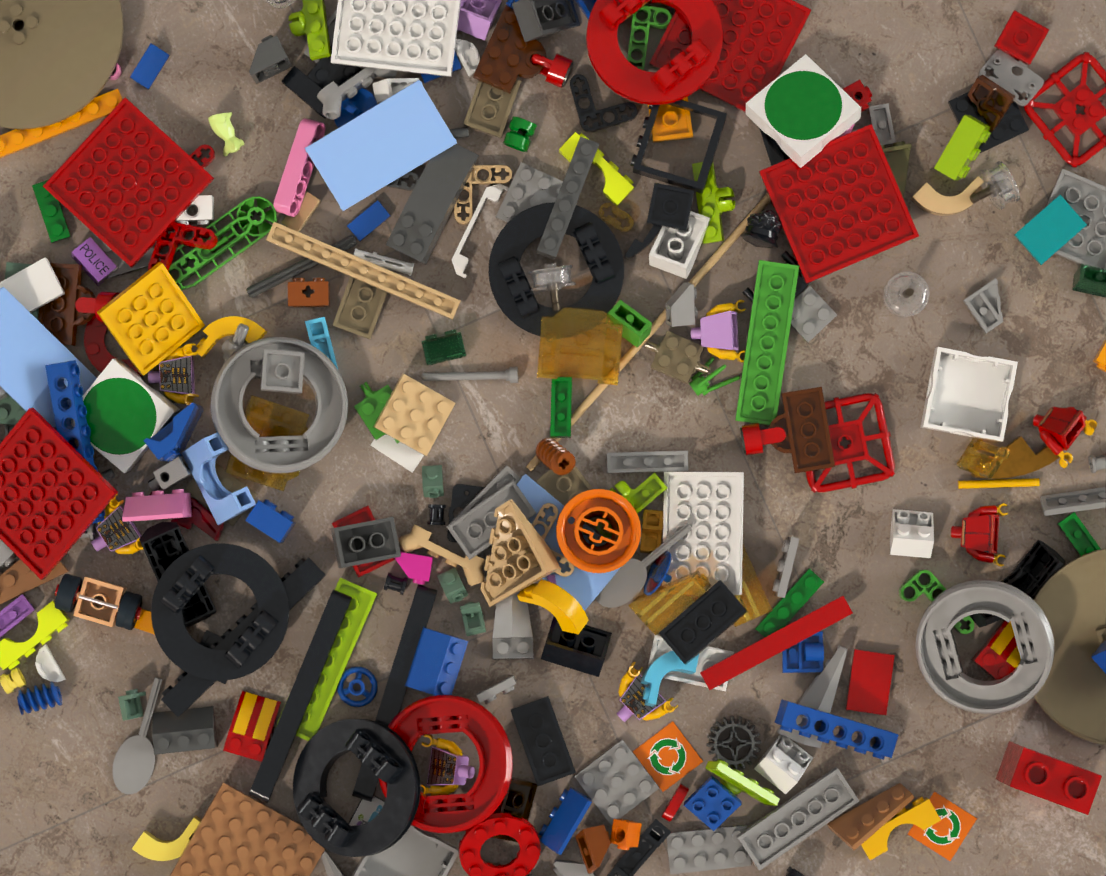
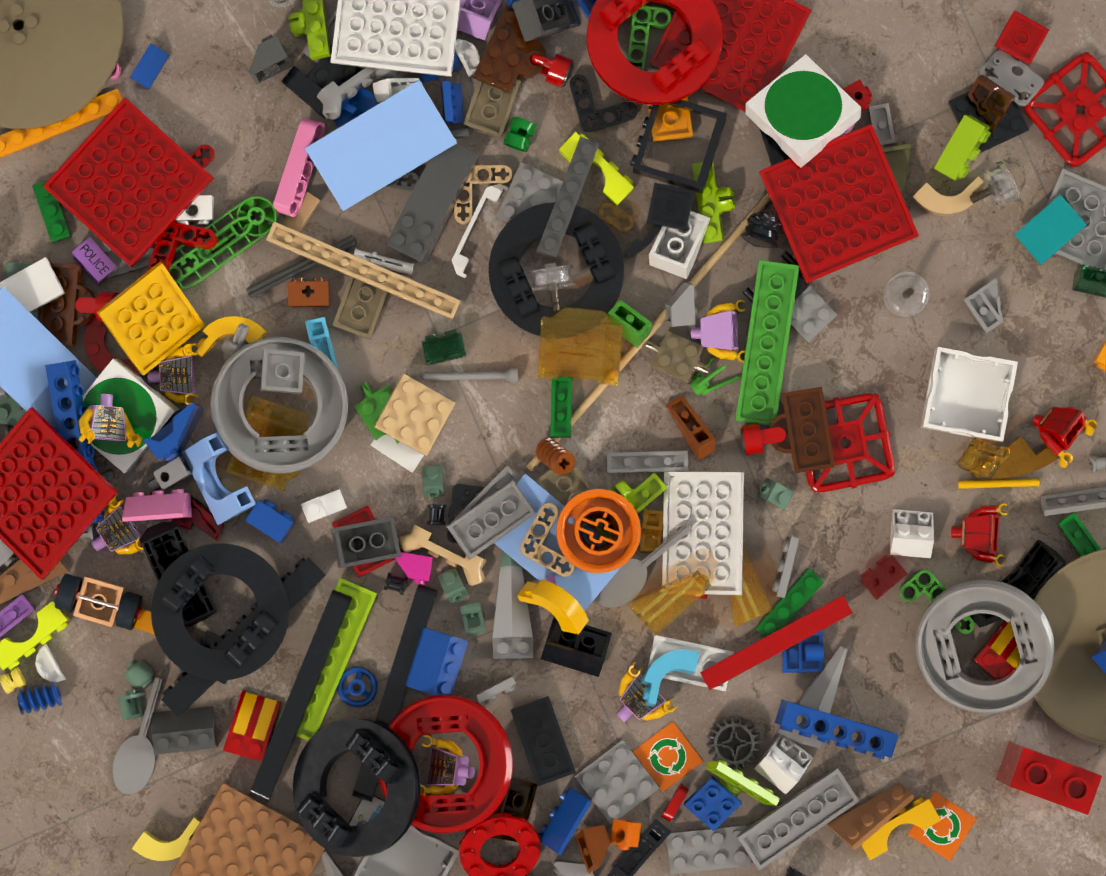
yellowish green animal [208,112,244,156] -> none
blue tile [347,200,391,242] -> none
tan slope [480,499,560,607] -> none
shield [644,551,672,596] -> none
black plate [659,580,748,665] -> none
red tile [846,649,895,715] -> none
none -> torso [79,394,142,448]
none -> sand green head [124,659,155,690]
none -> white arch [301,489,347,523]
none -> blue bracket [441,81,464,125]
none -> dark orange slope [666,395,716,460]
none -> sand green bracket [757,478,794,510]
none -> clear red brick [860,555,908,600]

